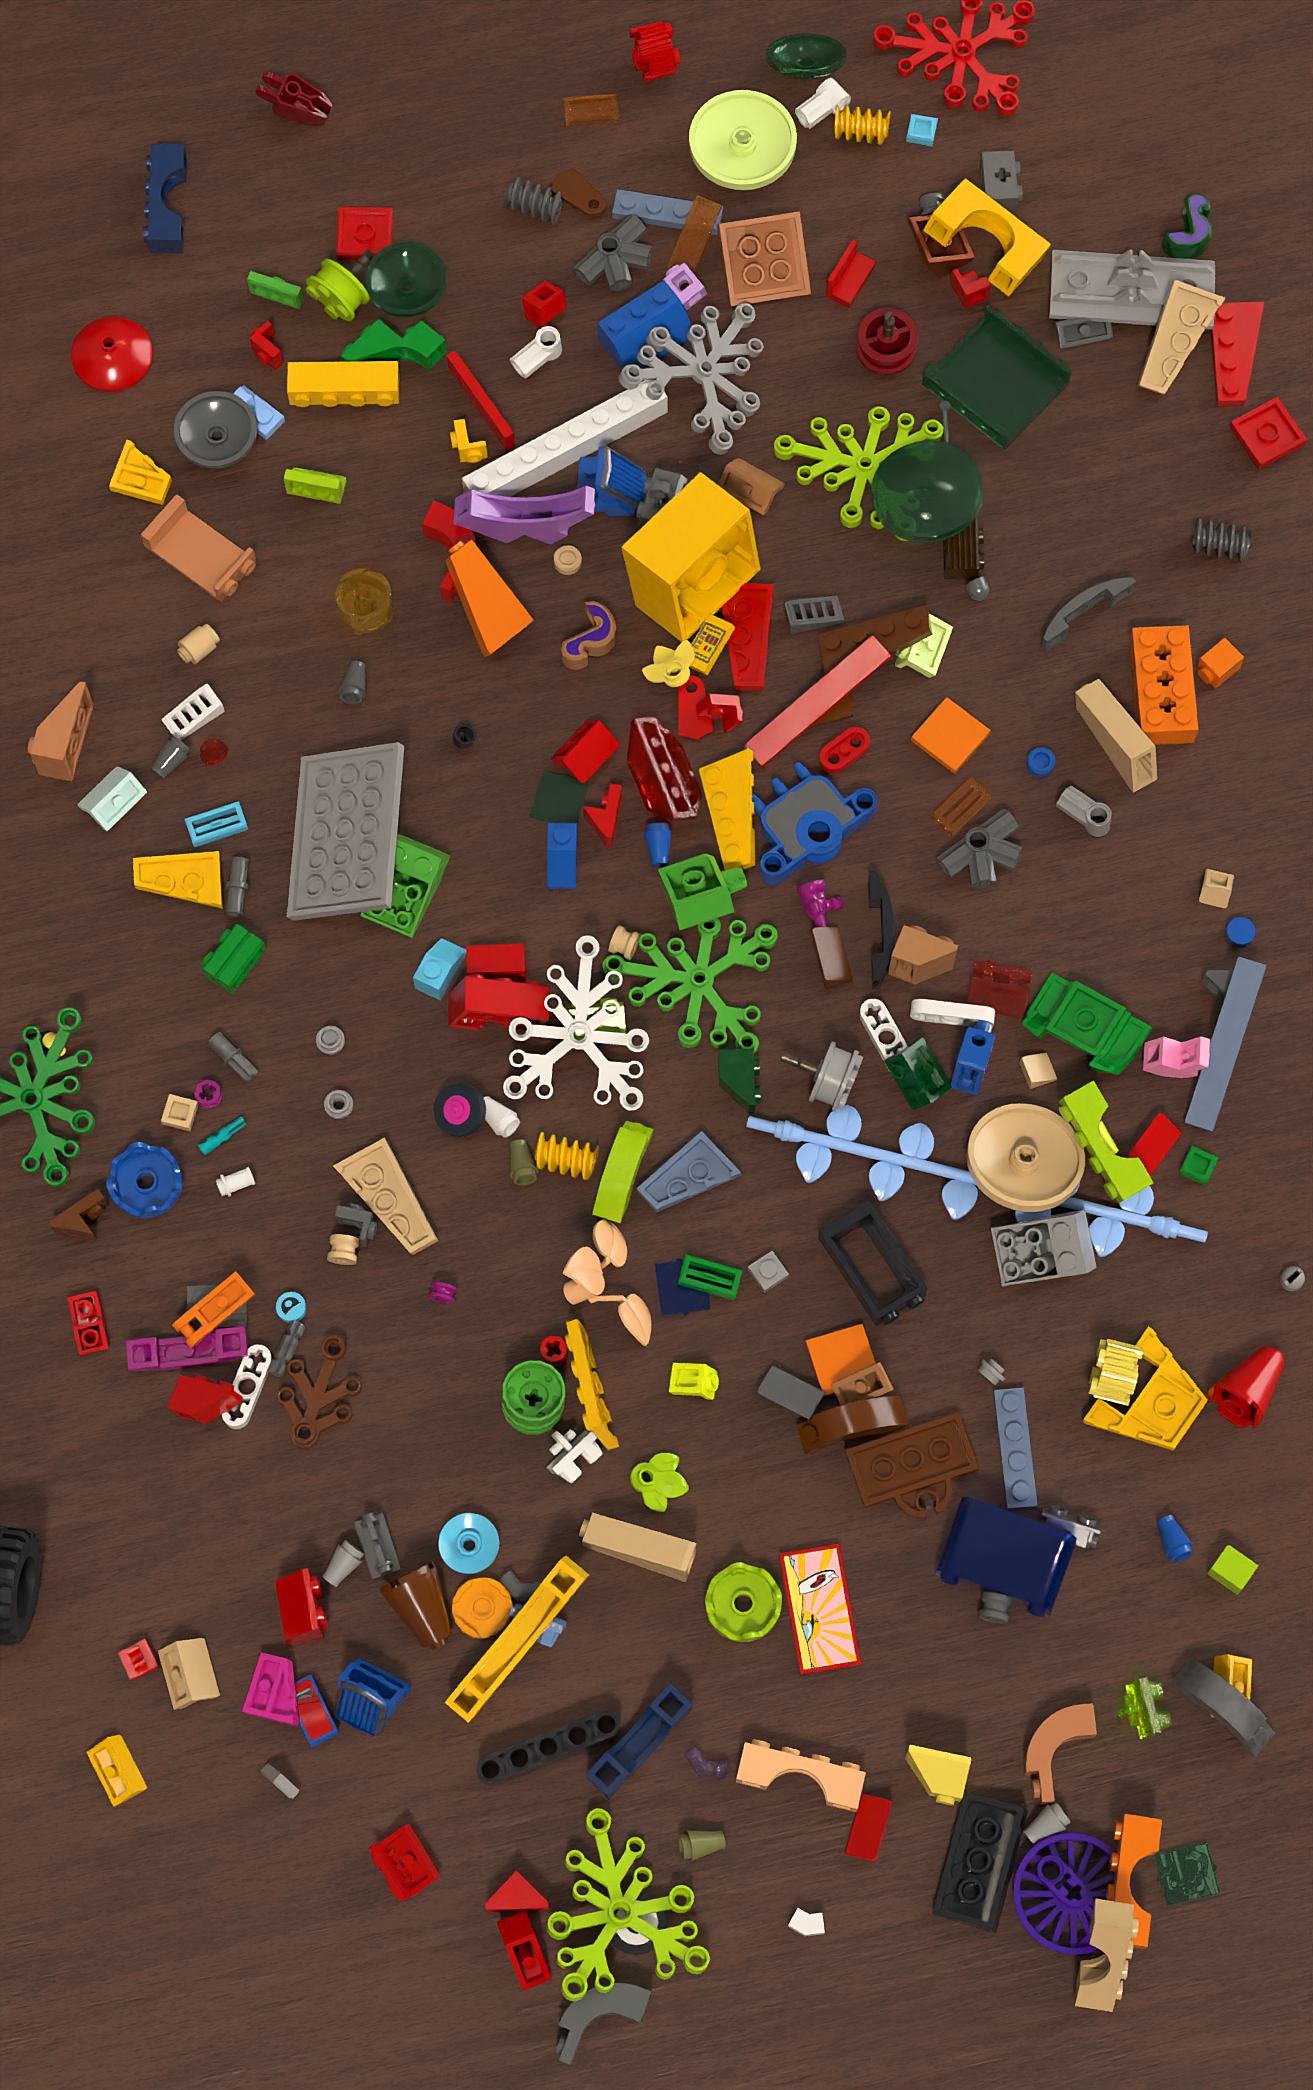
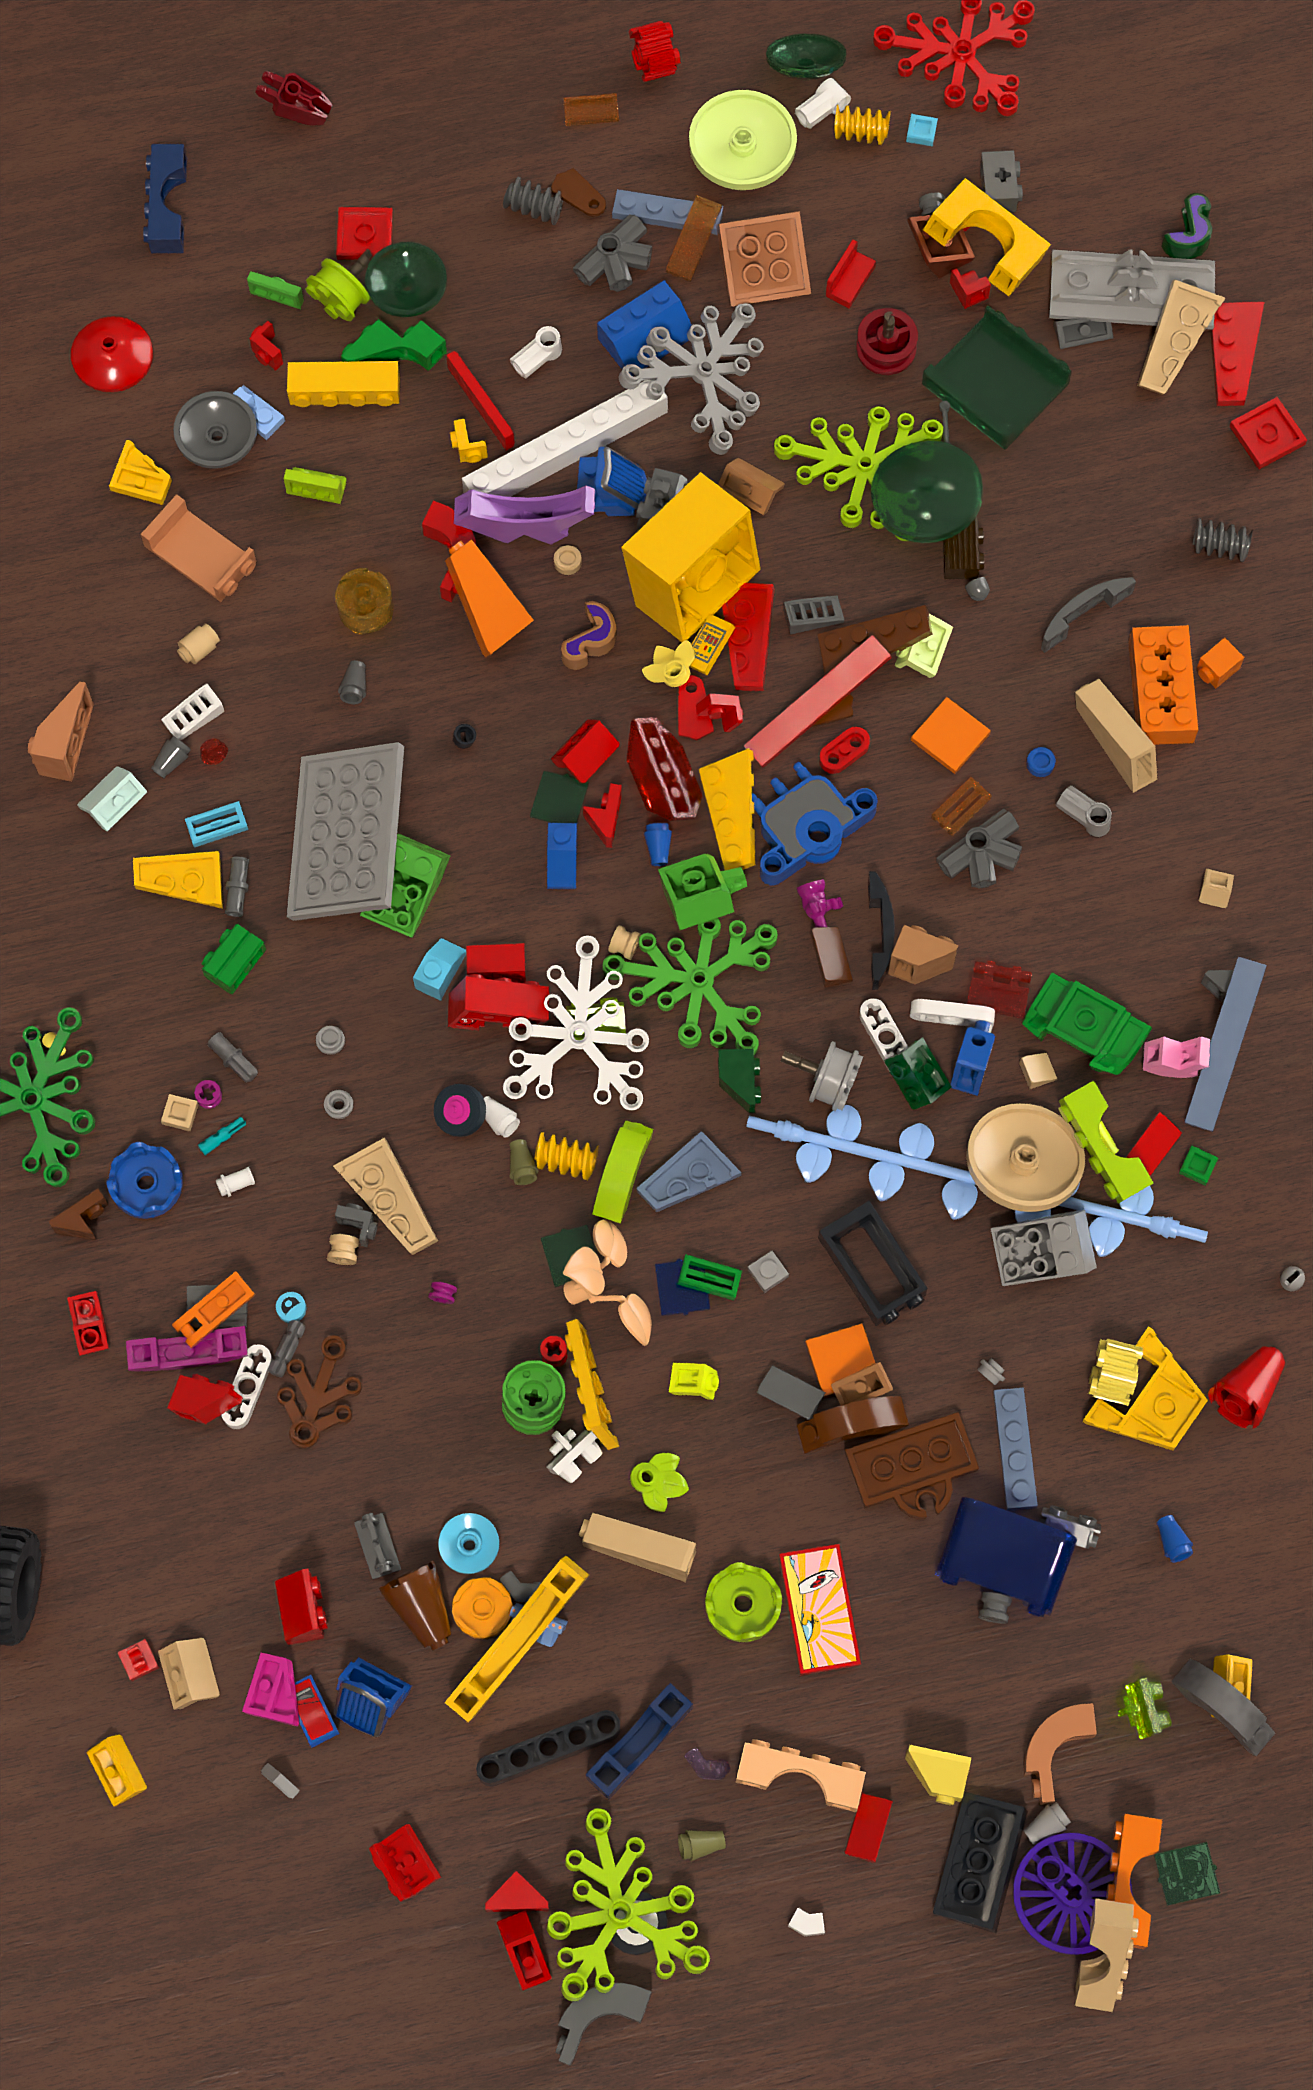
light grey cone [322,1540,364,1587] -> none
red brick [521,280,566,328] -> none
lavender brick [663,262,708,311] -> none
lime panel [1207,1545,1259,1595] -> none
blue tile [1225,917,1256,948] -> none
none -> clear green piece [540,1225,596,1287]

